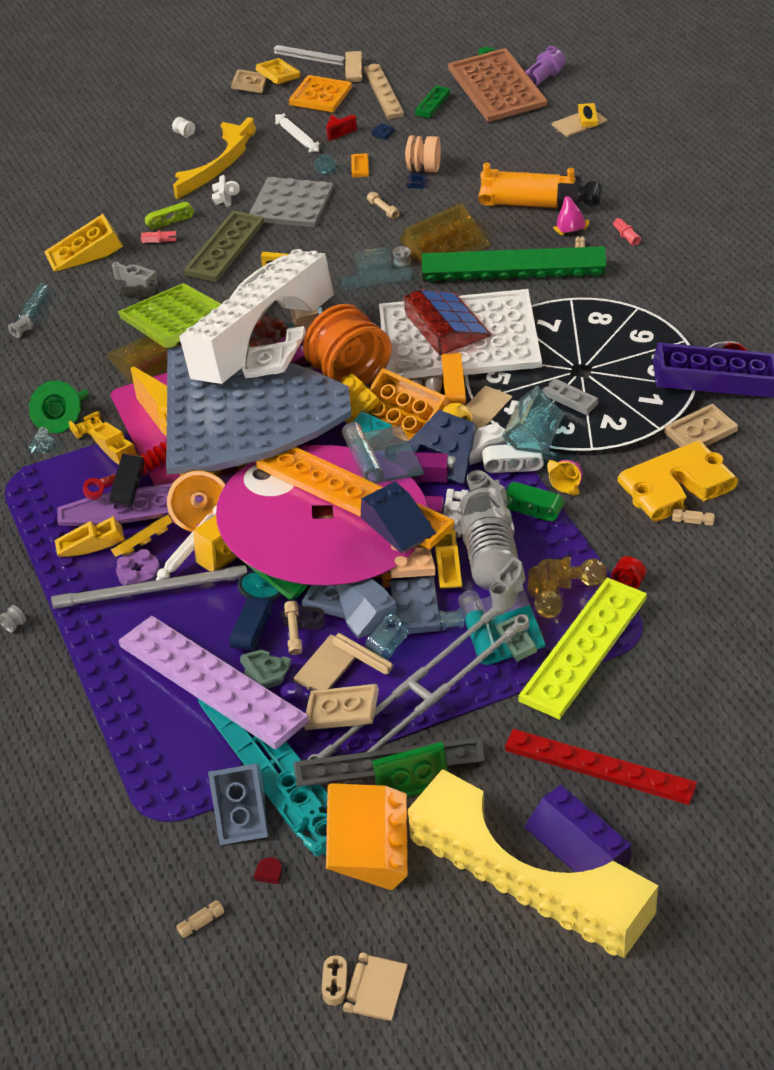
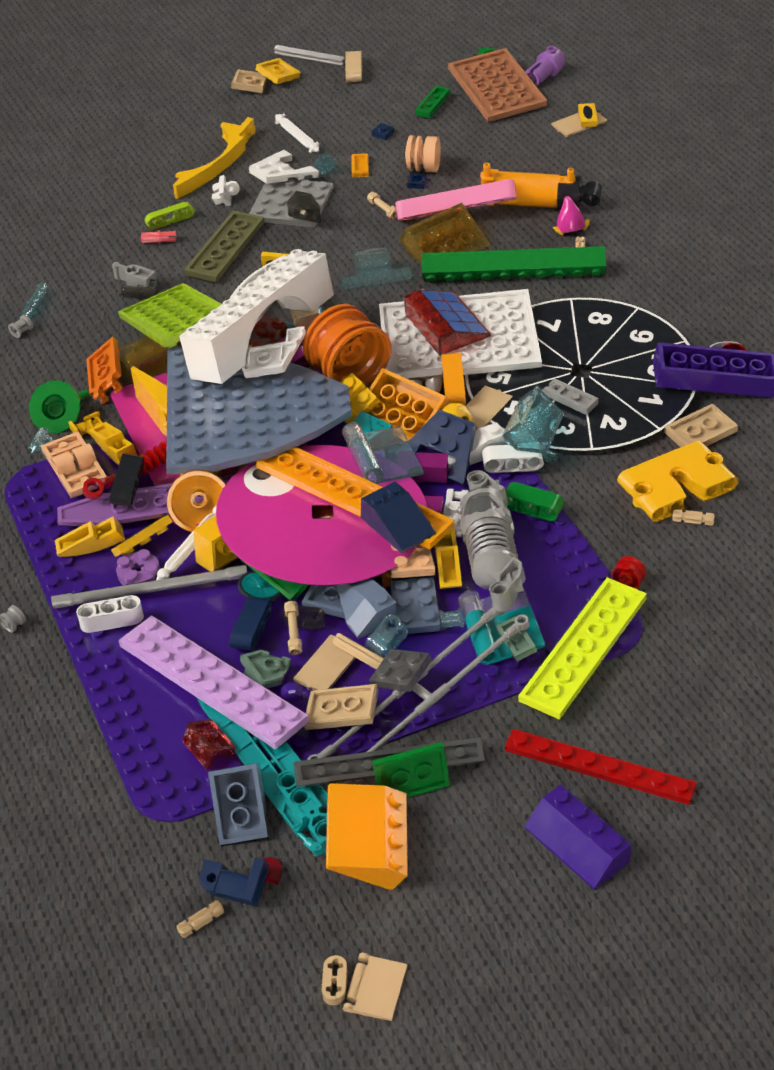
yellow slope [44,214,123,272] -> none
white wheel [172,117,195,138] -> none
light orange plate [289,75,352,112] -> none
red slope [326,114,357,141] -> none
tan plate [364,64,404,120] -> none
light grey wheel [393,246,411,268] -> none
light yellow arch [408,769,658,958] -> none
clear yellow piece [527,556,607,619] -> none
yellow hat [547,460,583,496] -> none
coral axle [613,218,641,246] -> none
none -> light nougat plate [41,432,107,499]
none -> white beam [76,595,144,633]
none -> orange tile [86,337,122,405]
none -> clear red bracket [182,719,236,770]
none -> dark blue piece [199,857,270,907]
none -> white wing [249,150,319,184]
none -> clear smoke slope [287,191,321,223]
none -> flat silver plate [369,649,432,692]
none -> bright pink beam [395,179,517,221]

